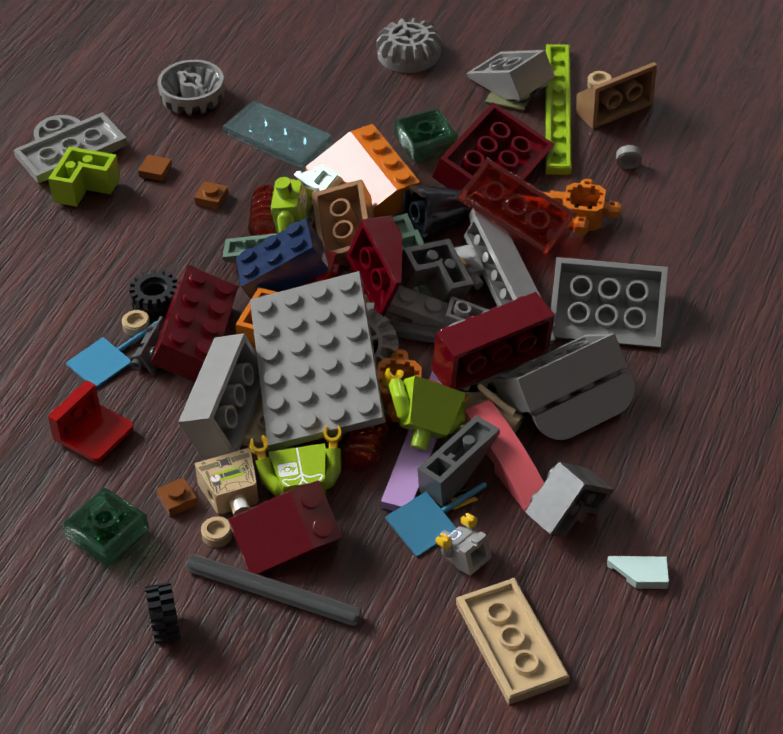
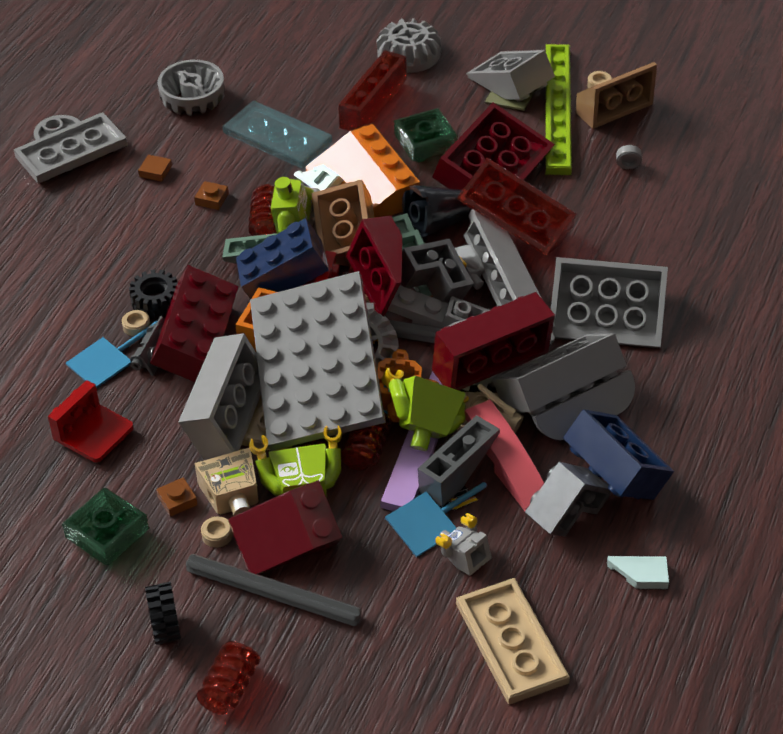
lime brick [48,146,120,207] -> none
orange piece [518,179,622,235] -> none
none -> clear red piece [196,641,261,715]
none -> clear red brick [338,50,407,131]
none -> dark blue brick [563,409,675,500]

